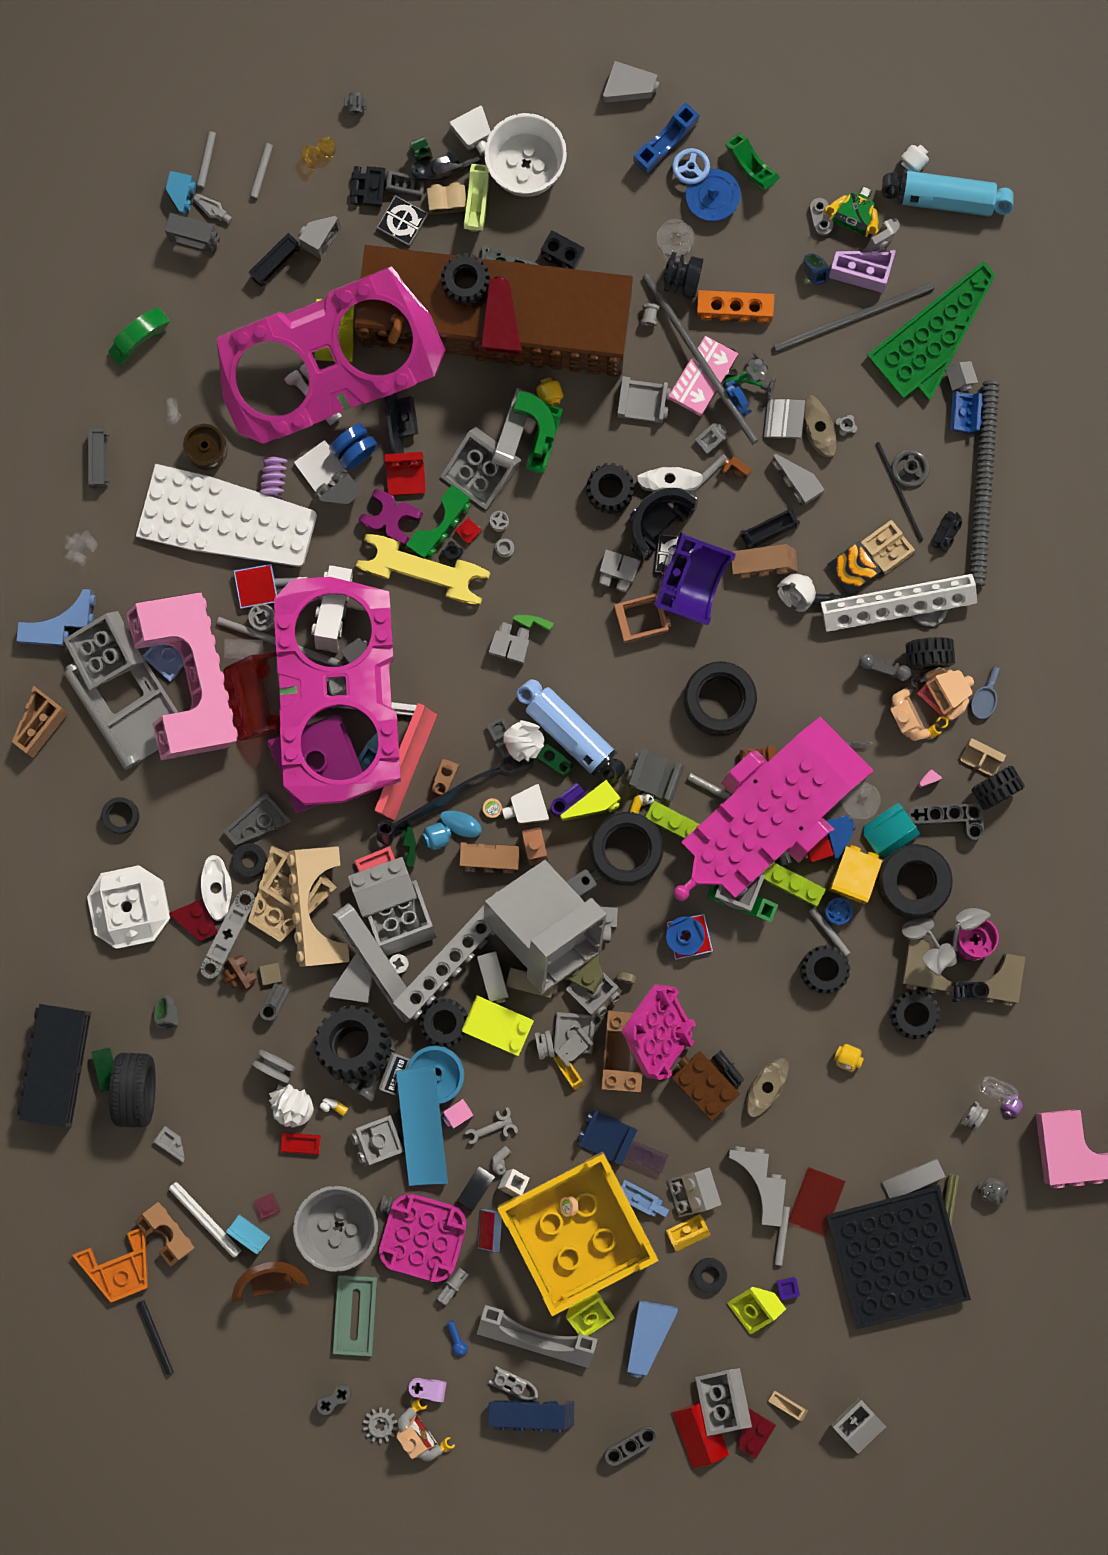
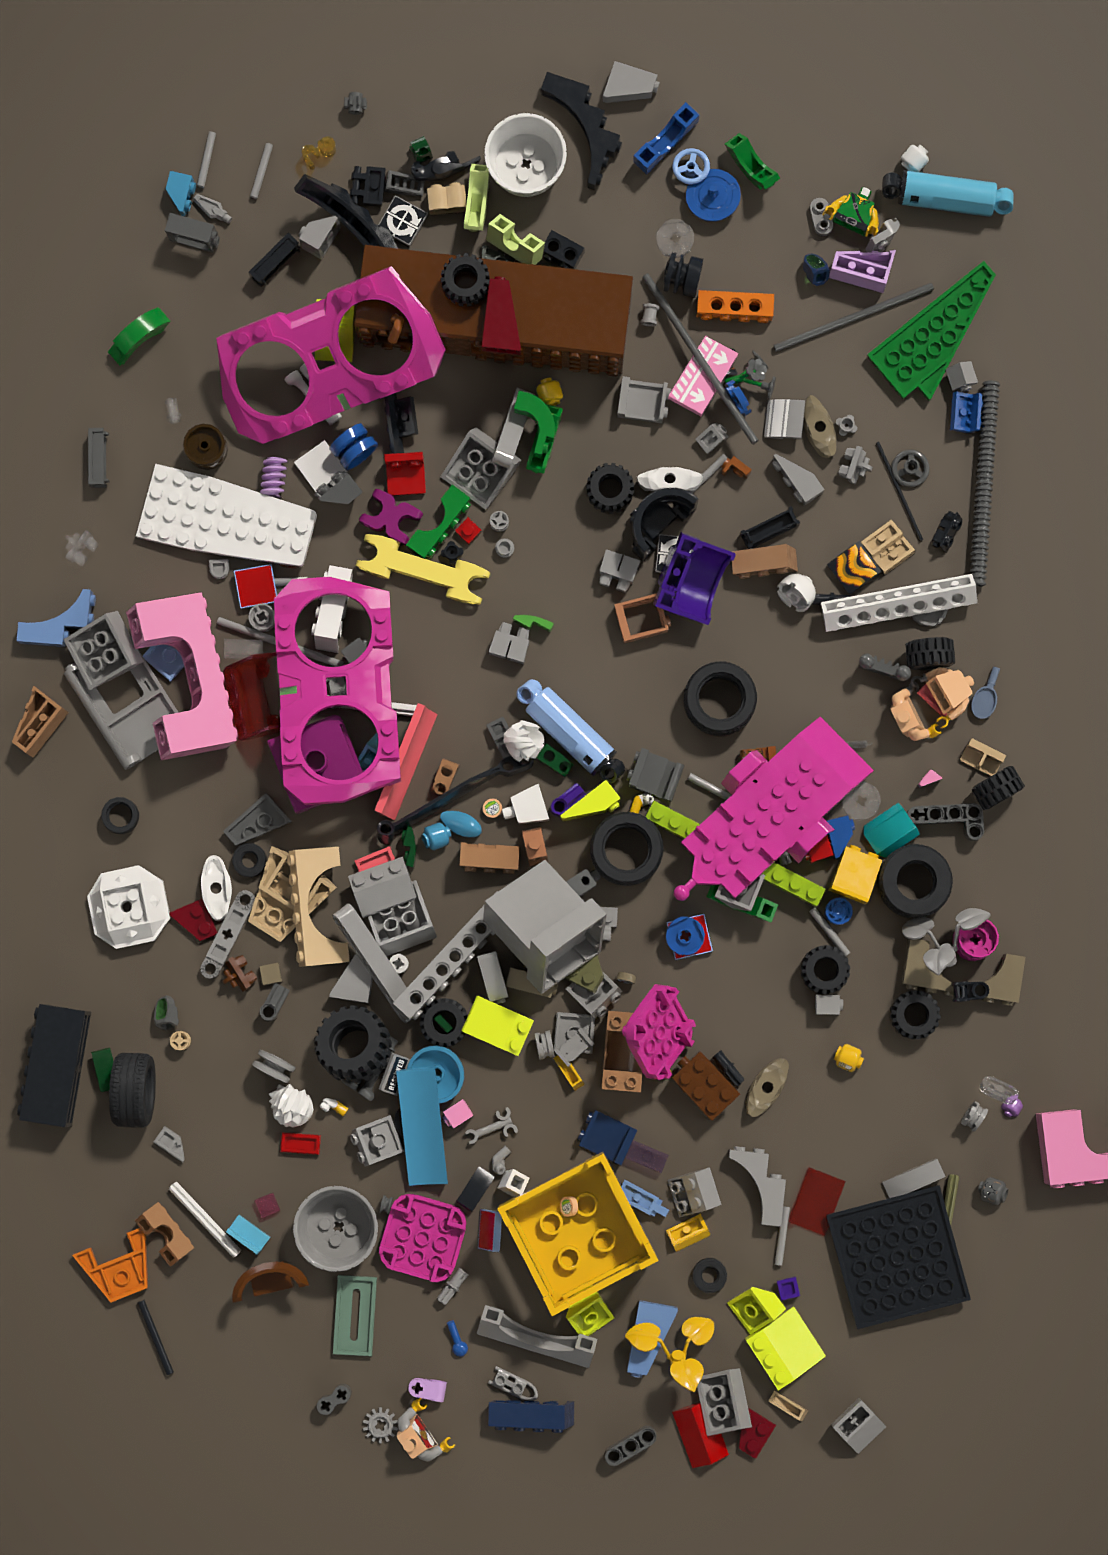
white torso [450,106,491,155] -> none
none -> tan wheel [170,1031,191,1050]
none -> light grey tile [209,559,229,579]
none -> black arch [294,174,398,249]
none -> dark green tile [434,1014,453,1033]
none -> yellowish green arch [486,214,545,265]
none -> black arch [541,72,623,190]
none -> yellow plant [625,1317,714,1392]
none -> neon yellow slope [745,1306,826,1391]
none -> light grey brick [815,995,843,1015]
none -> light grey hips [839,446,873,484]

